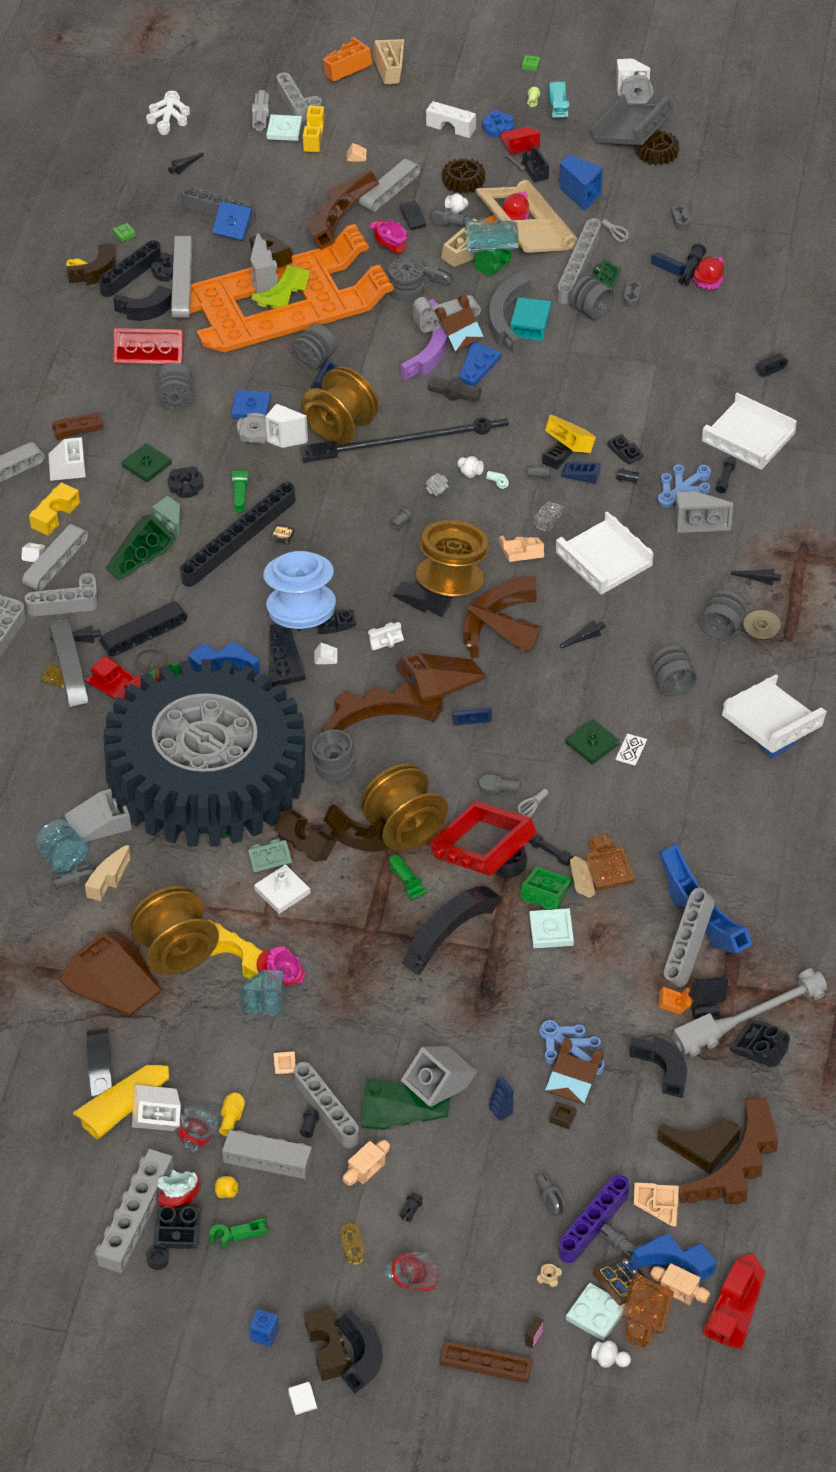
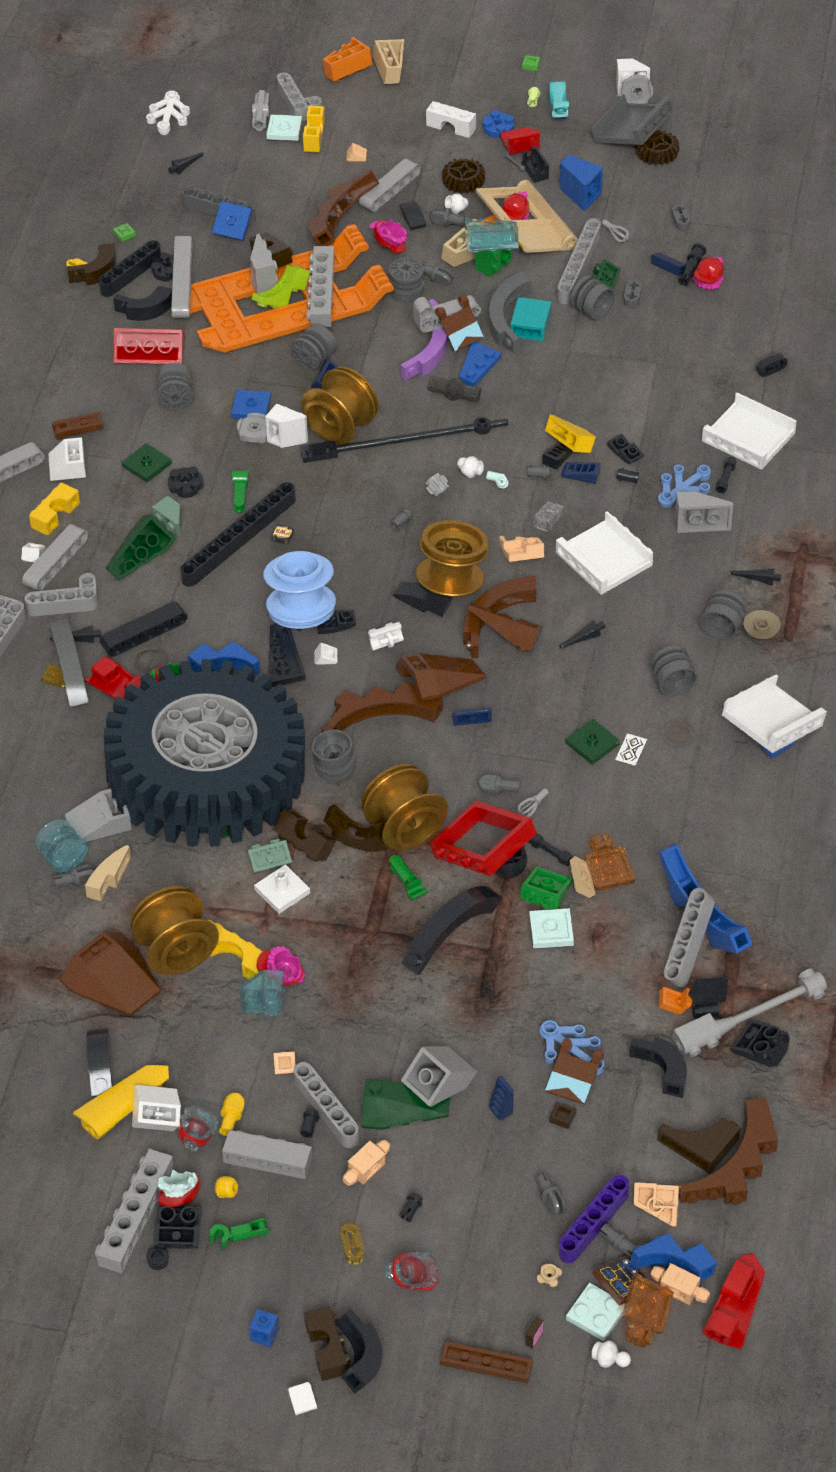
none -> light grey brick [307,246,335,327]

